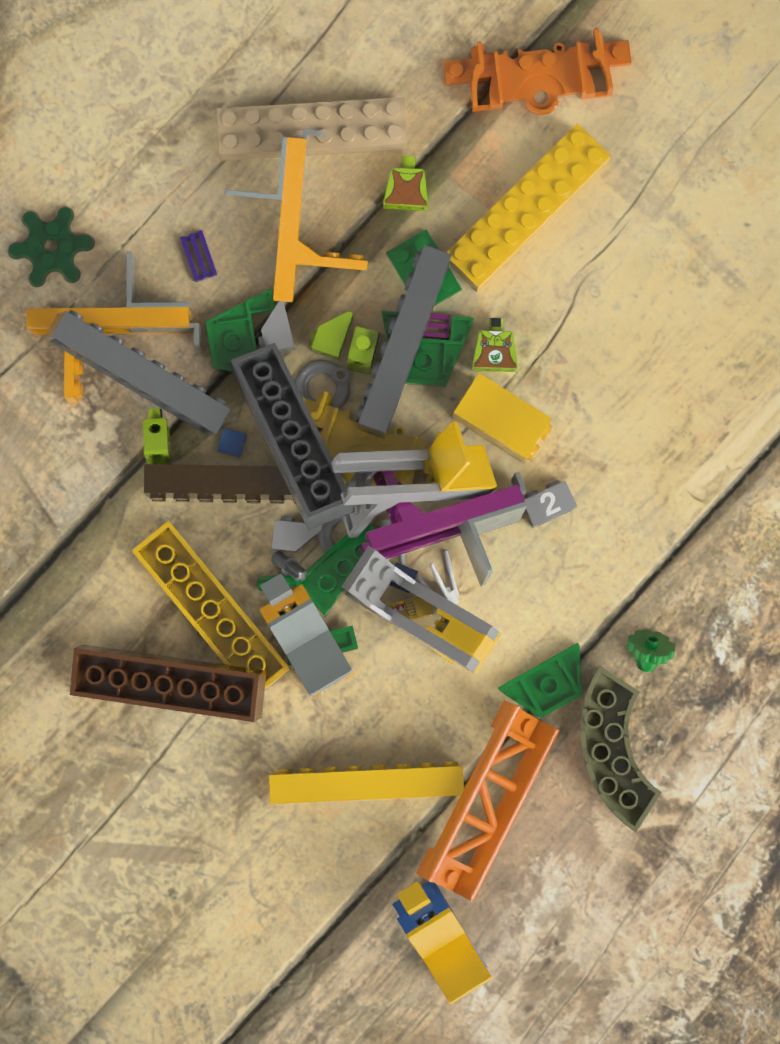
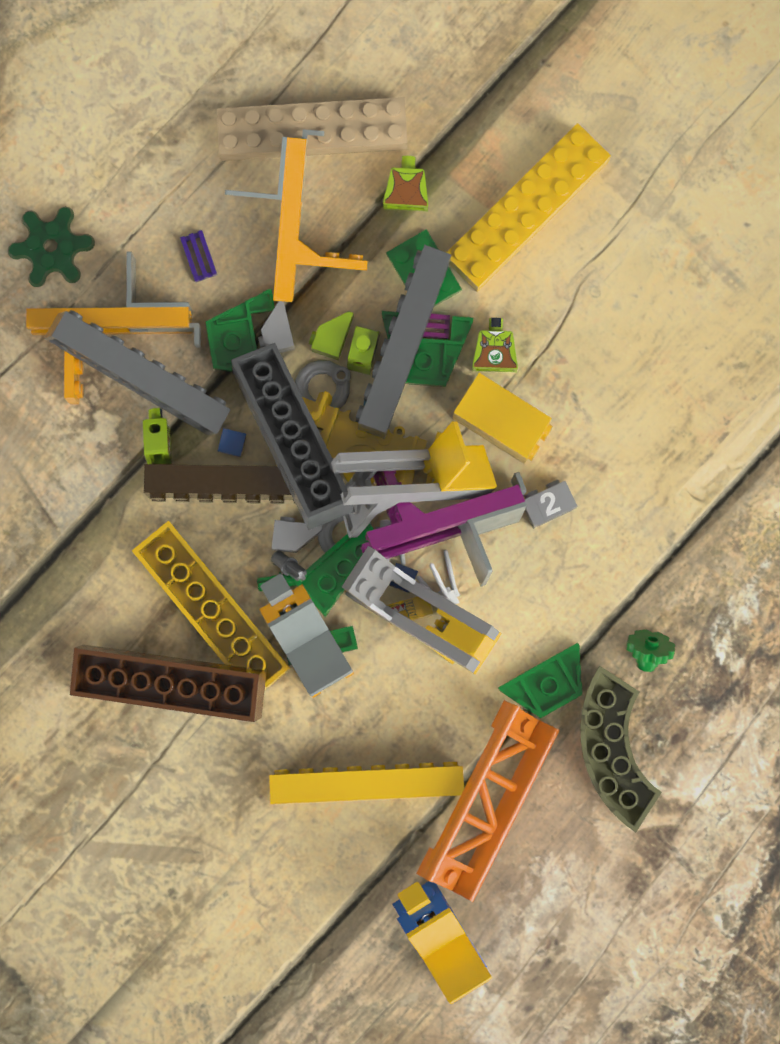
orange piece [443,28,632,115] -> none

